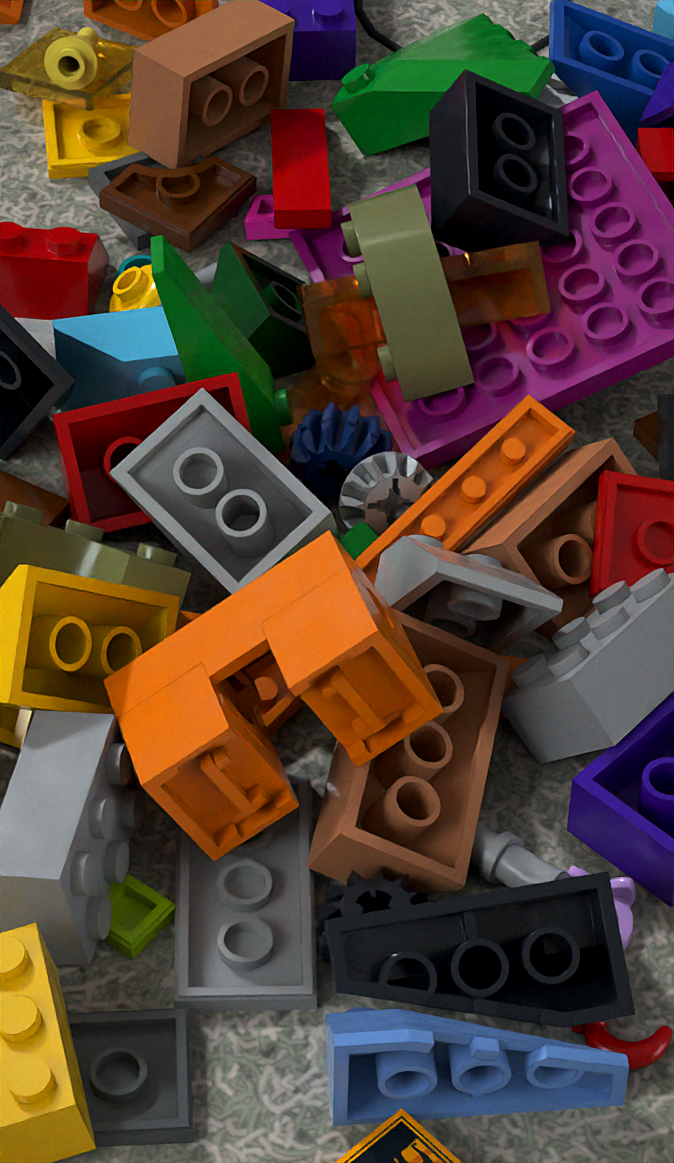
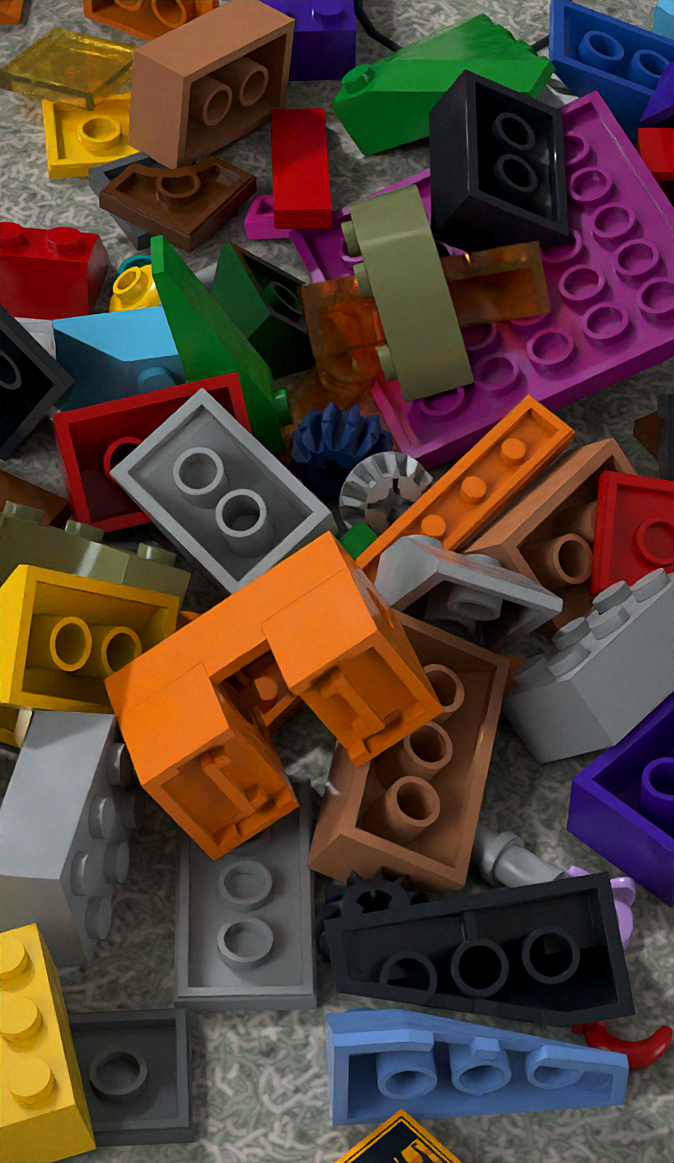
light yellow cone [44,27,98,90] -> none
lime tile [102,873,175,960] -> none

